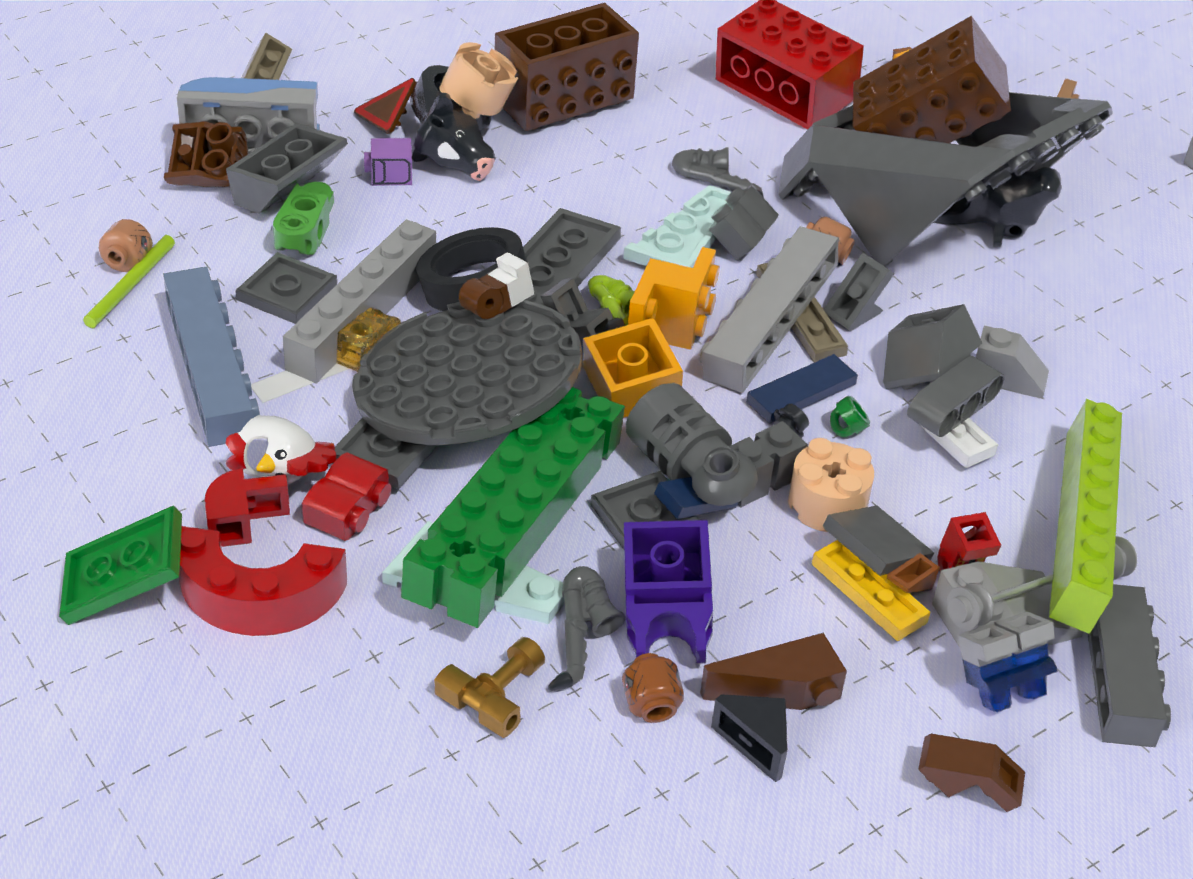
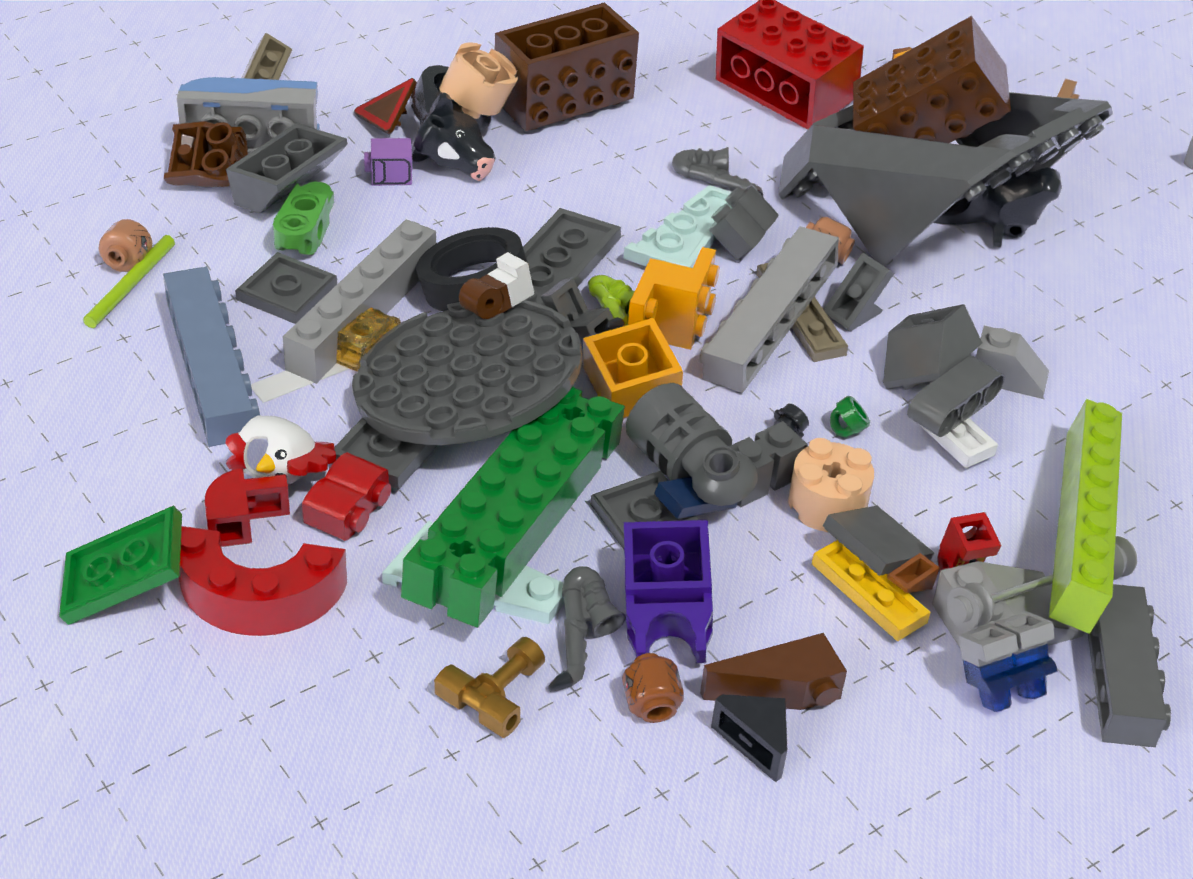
dark blue tile [746,354,858,424] -> none
reddish brown slope [918,733,1026,812] -> none

